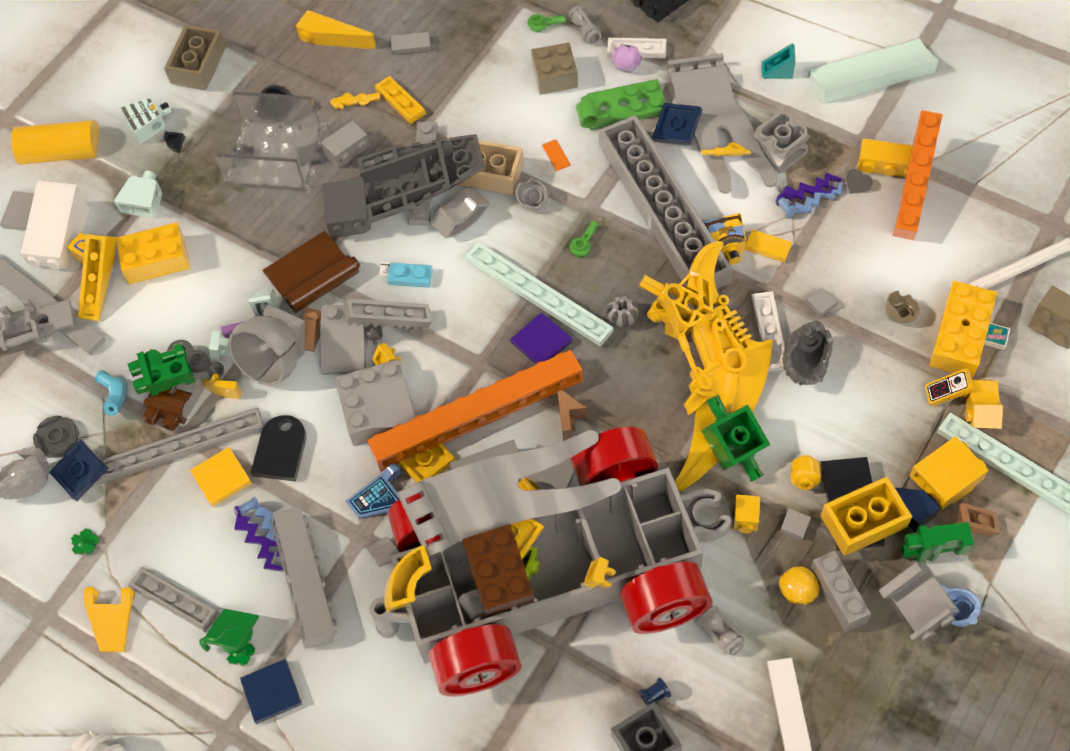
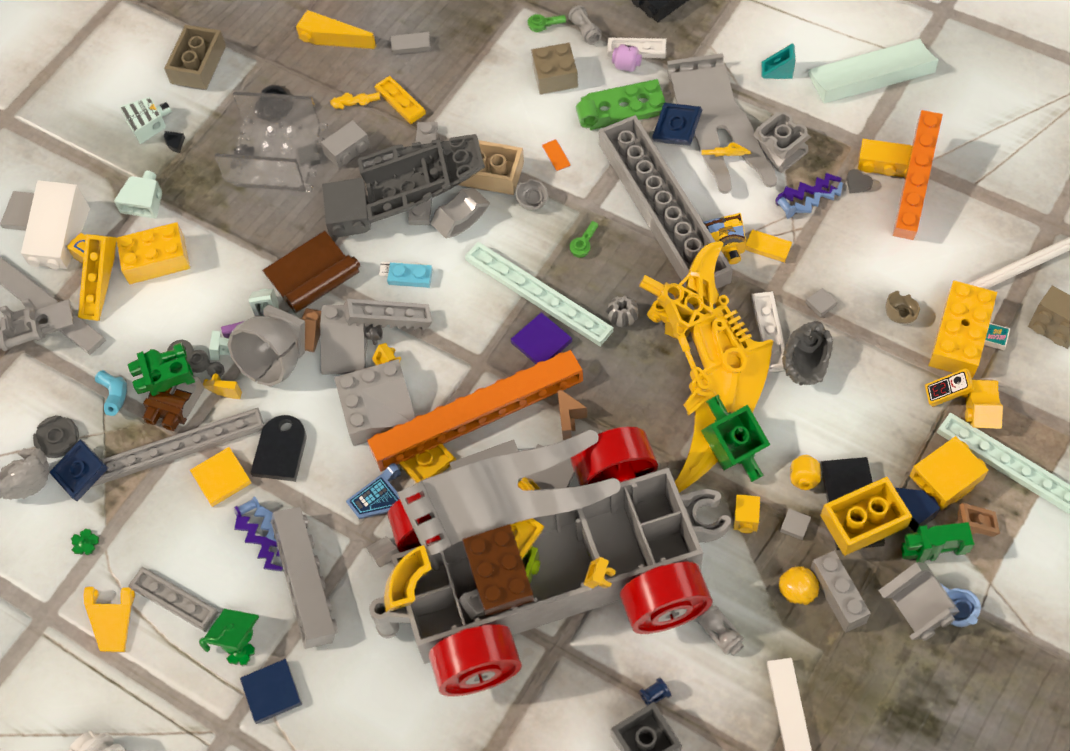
yellow brick [11,120,99,164] -> none

